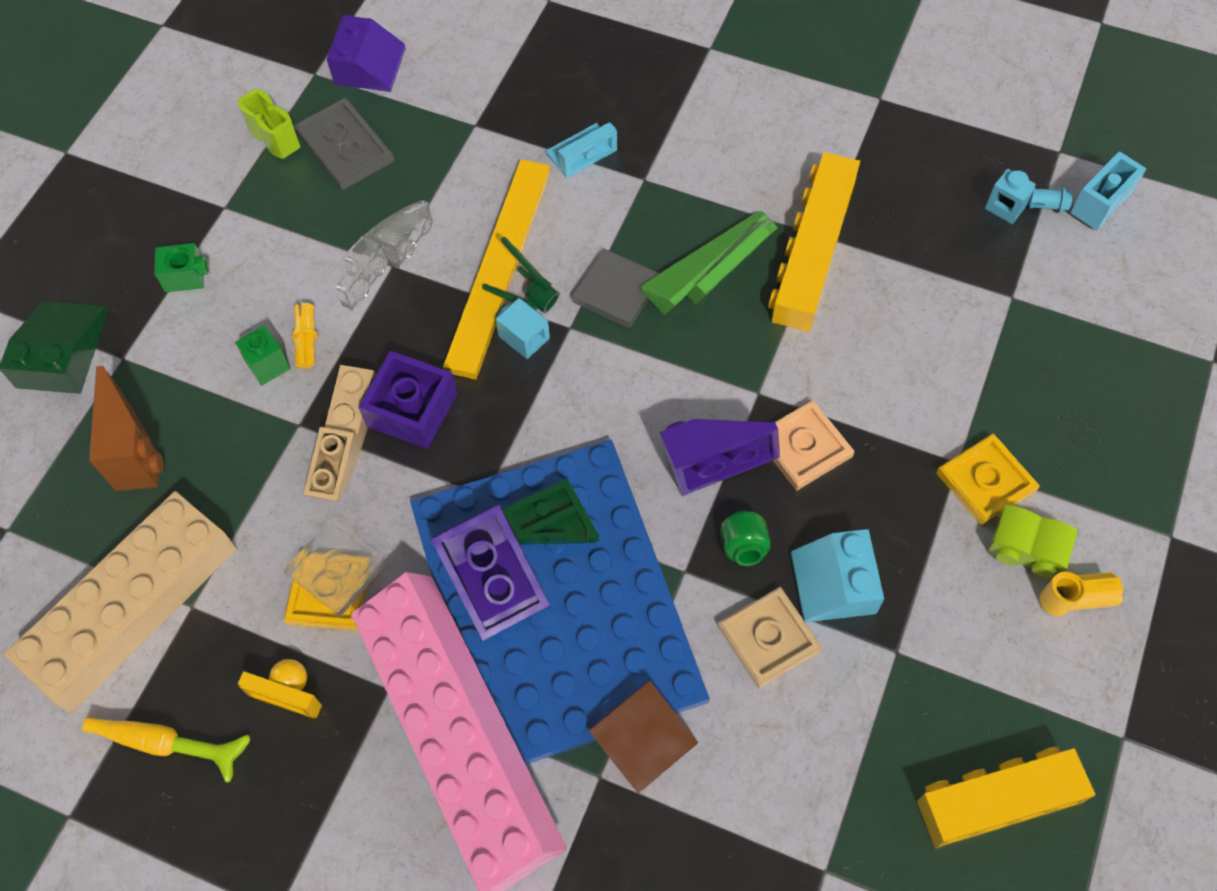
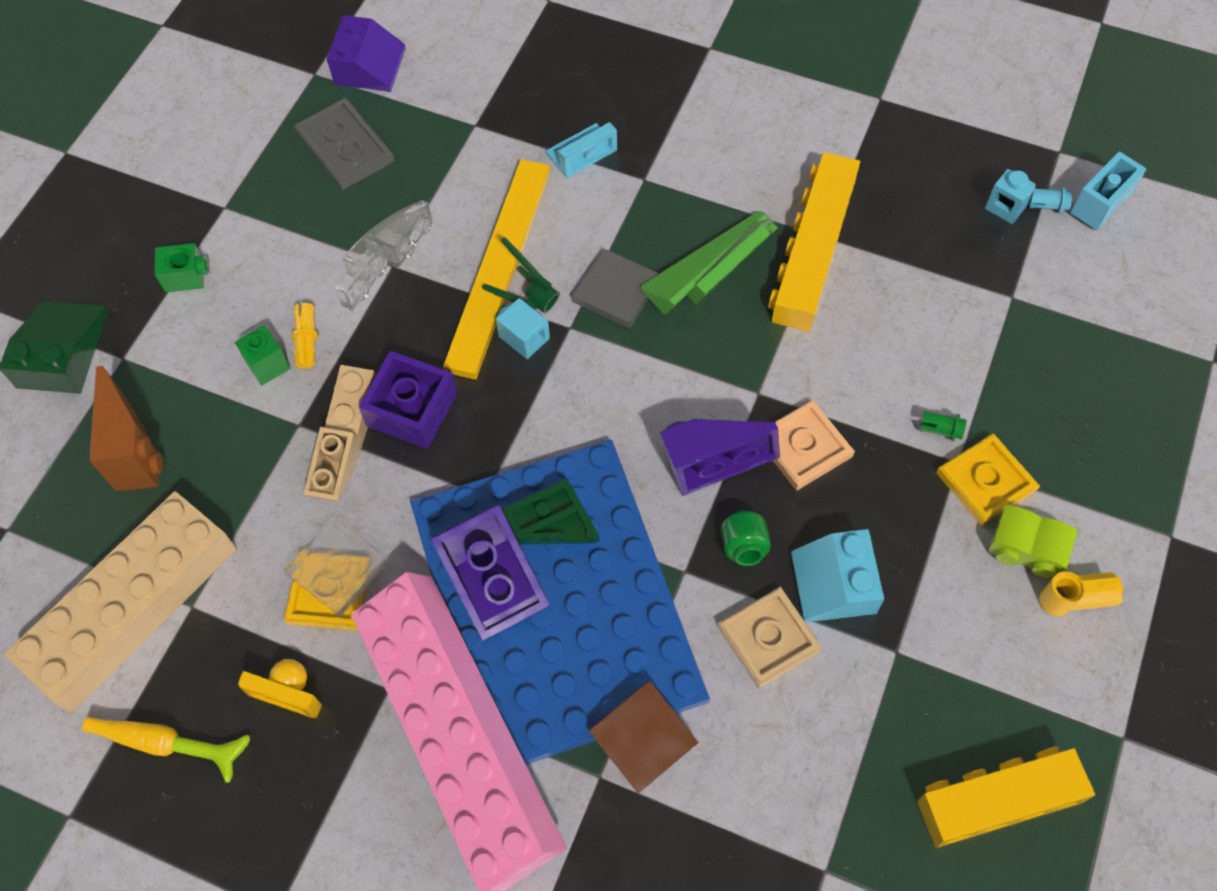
lime brick [237,88,300,159] -> none
none -> green pin [920,410,967,441]

